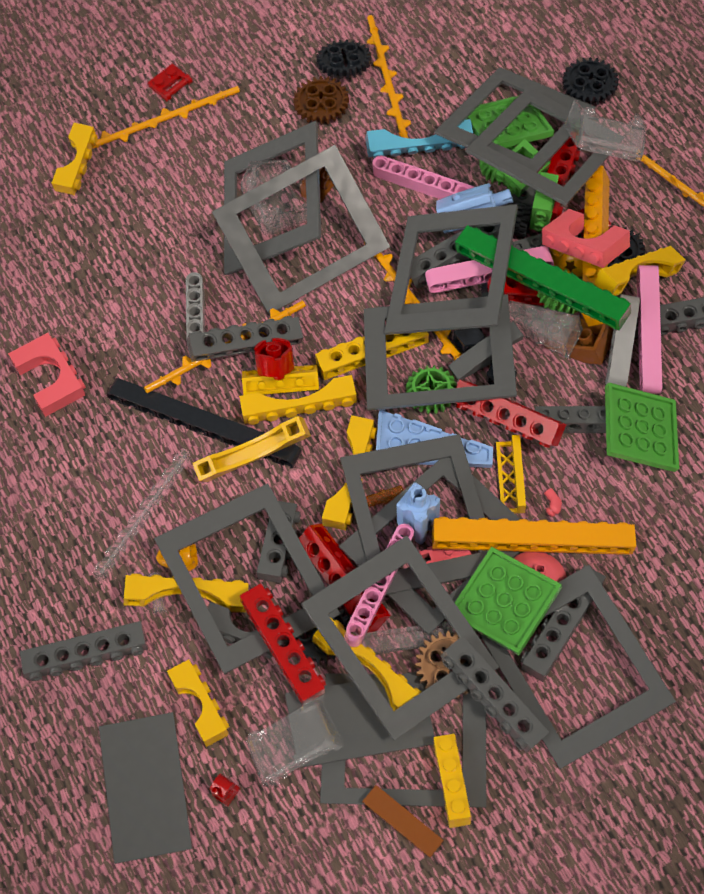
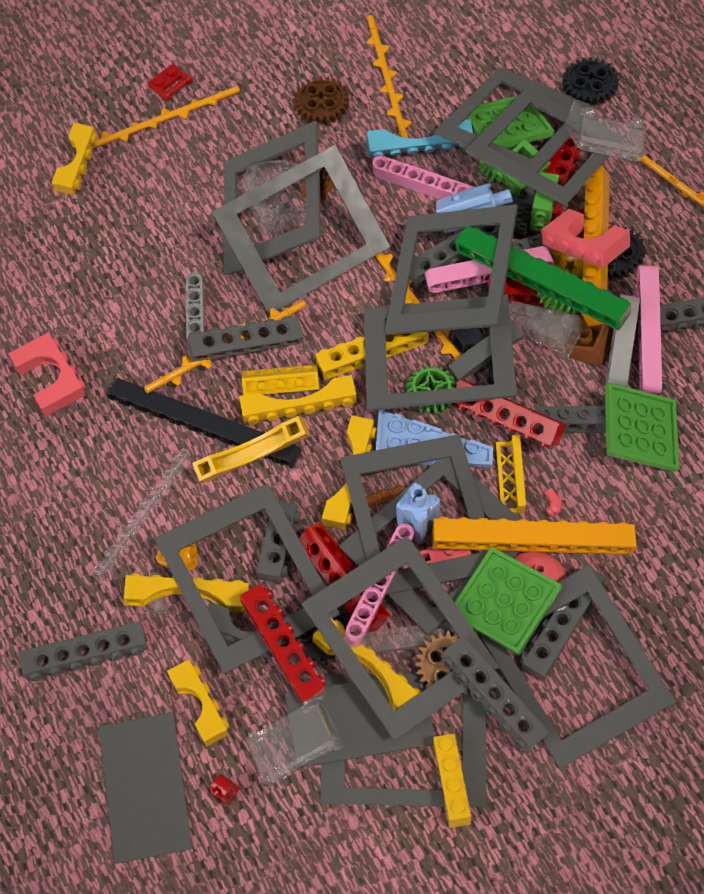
red brick [254,338,294,380] -> none
black gear [317,39,372,79] -> none
dark orange tile [362,785,444,858] -> none
yellow arch [594,246,686,296] -> none

